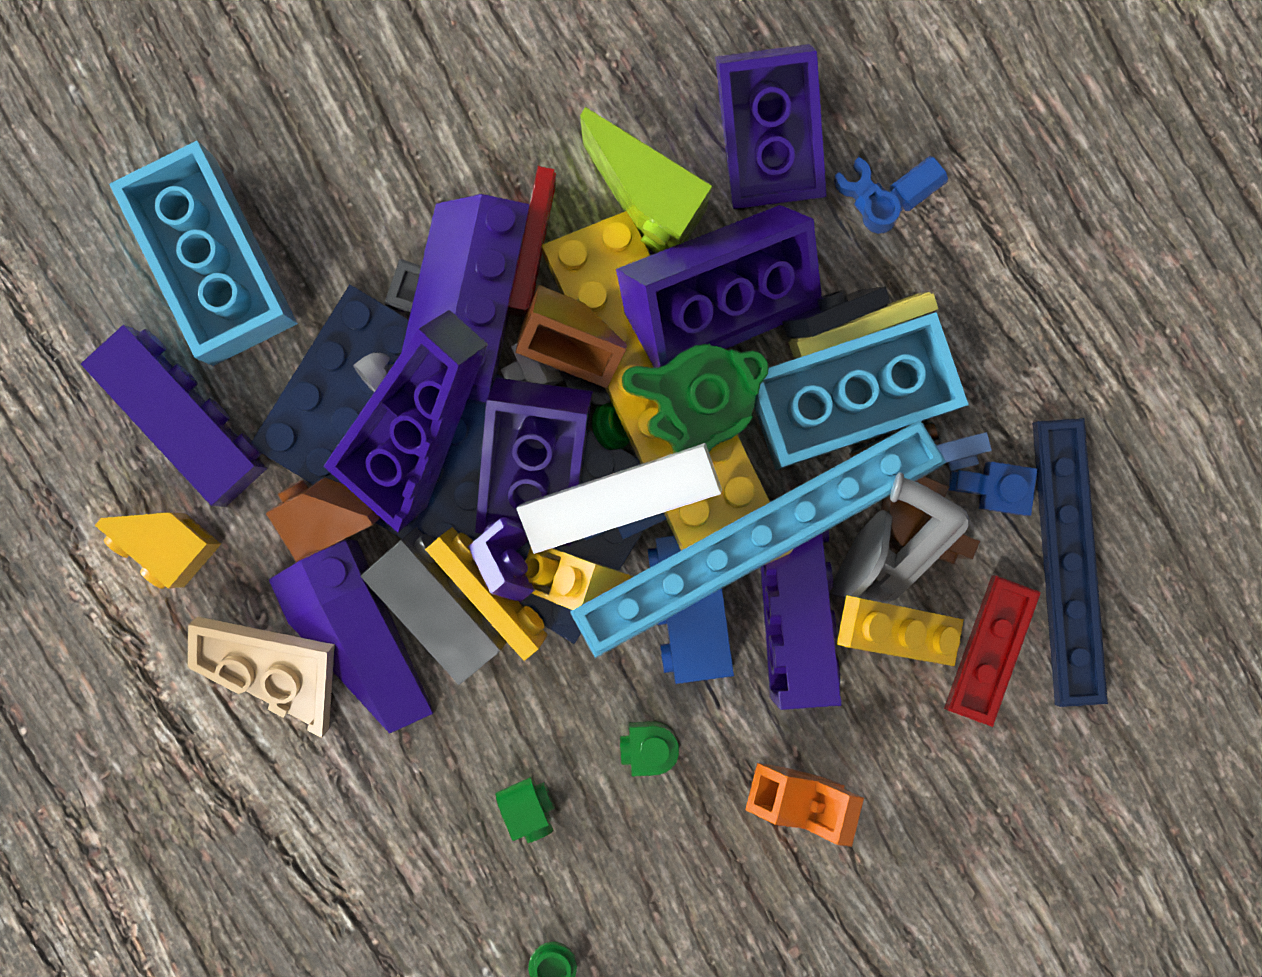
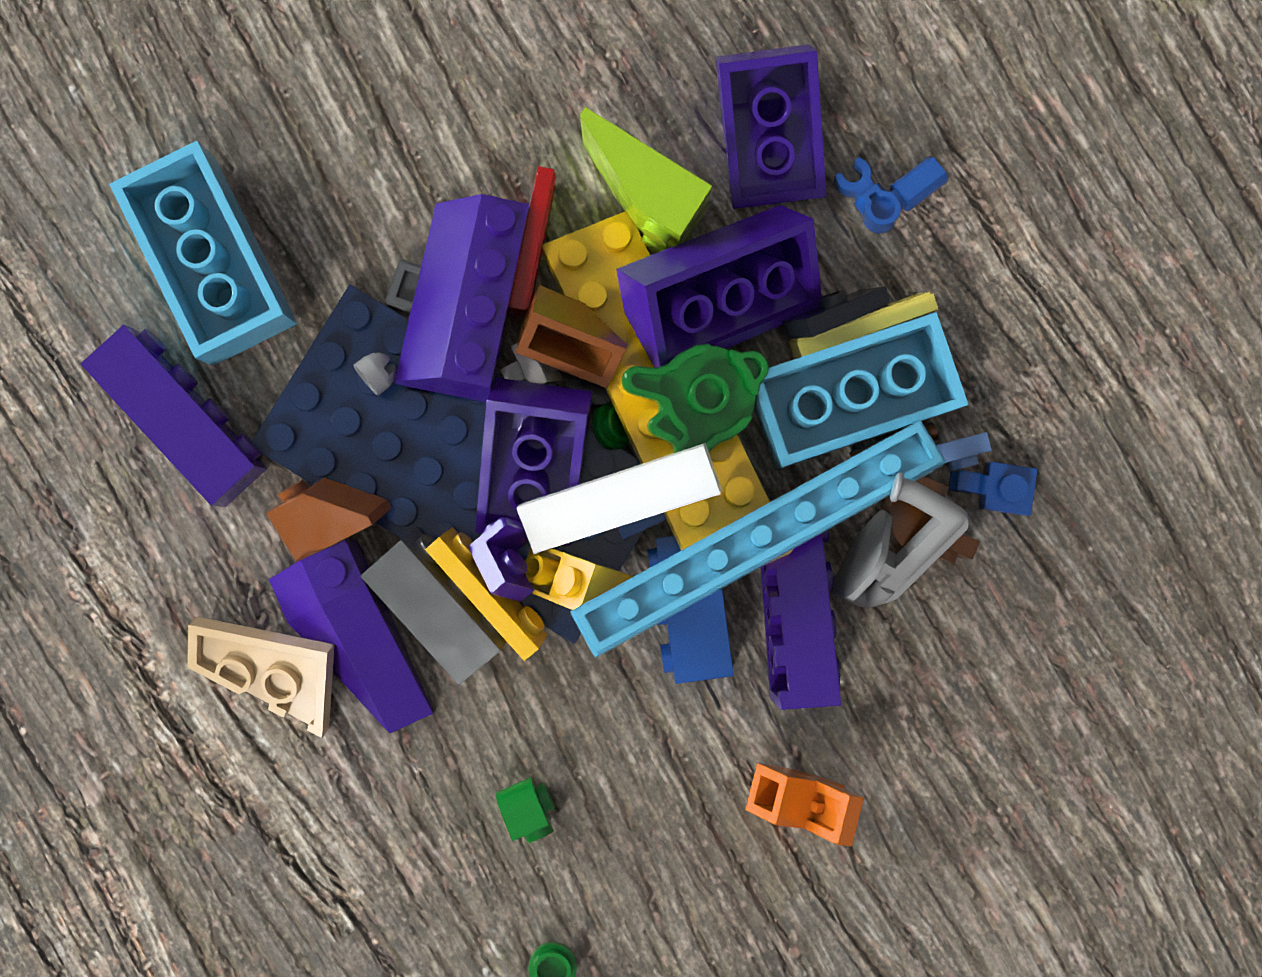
yellow slope [95,512,221,589] -> none
dark purple wedge [323,310,488,533] -> none
green plate [620,721,679,777] -> none
yellow plate [837,595,964,666] -> none
red tile [944,575,1041,727] -> none
dark blue tile [1032,418,1108,707] -> none

